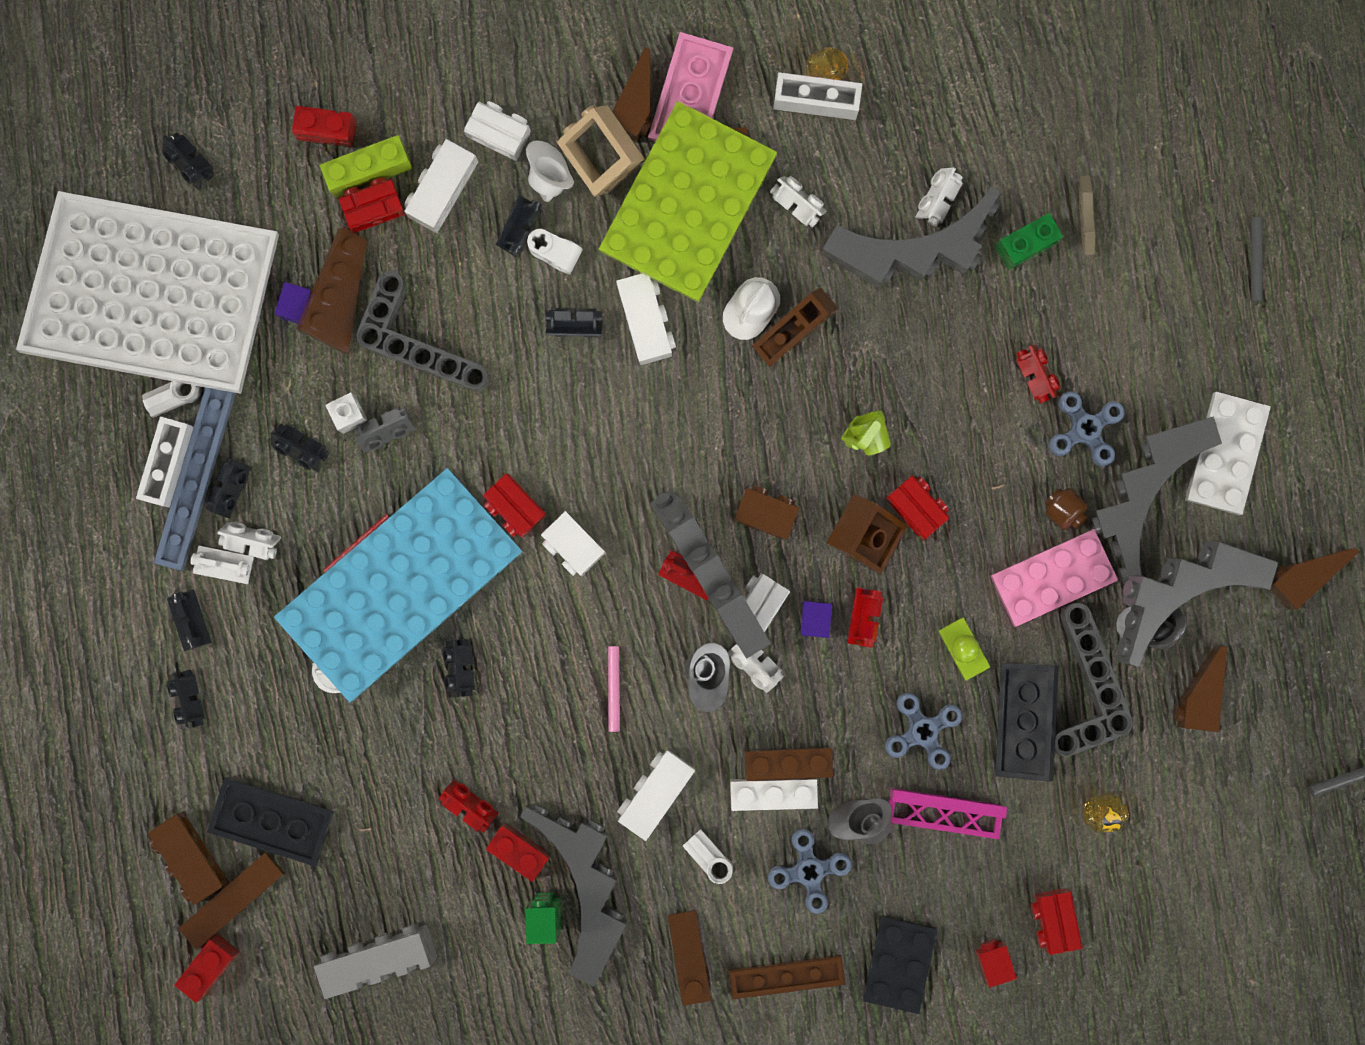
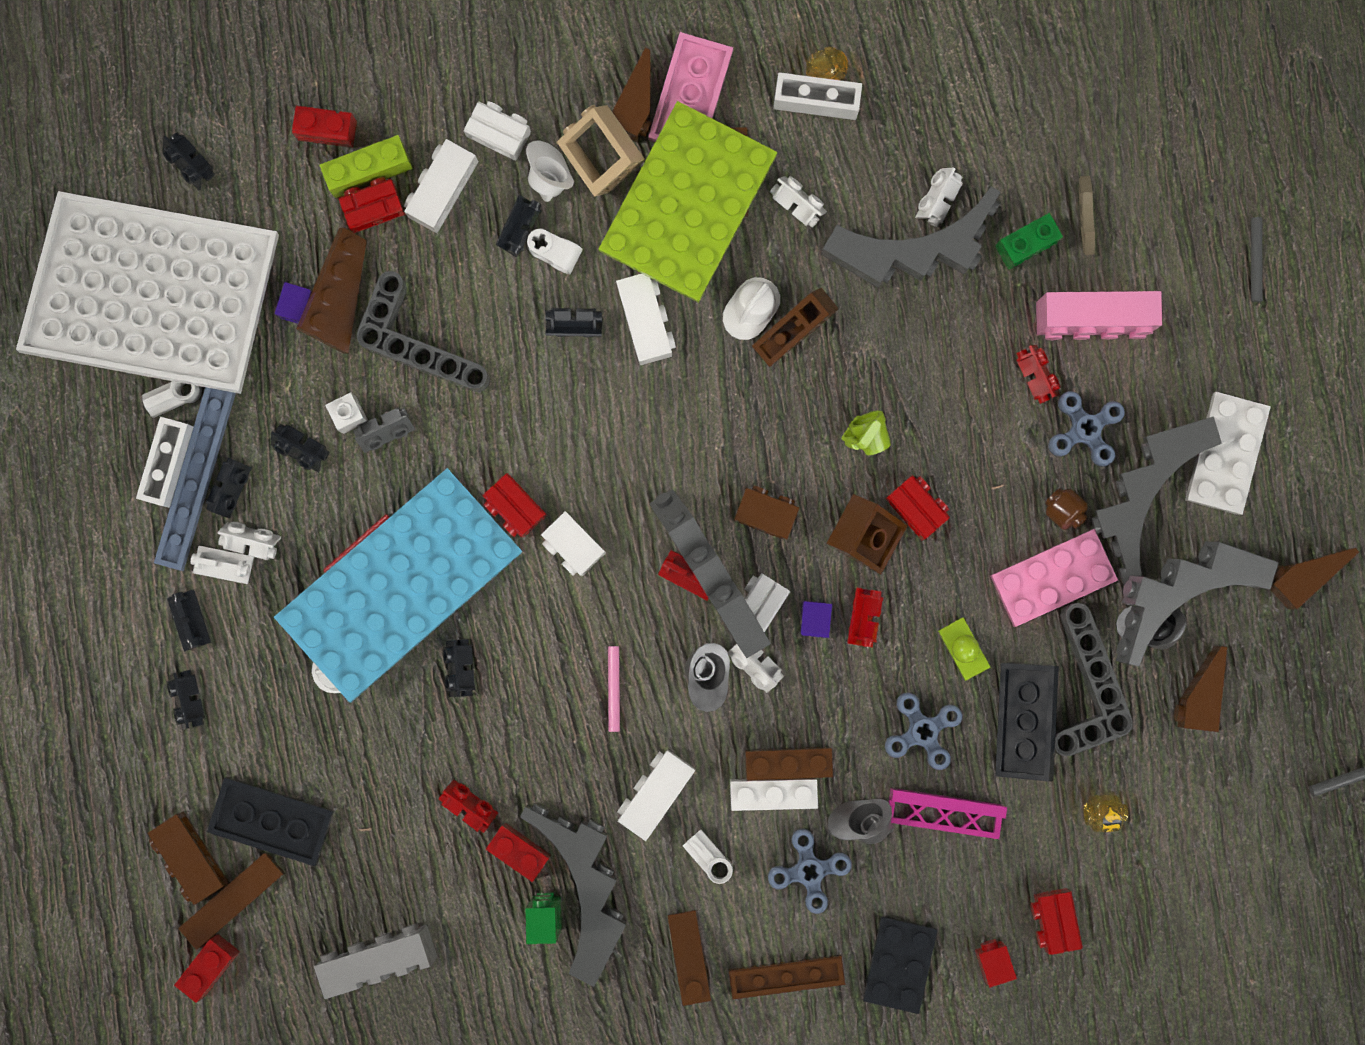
none -> bright pink brick [1036,291,1162,340]

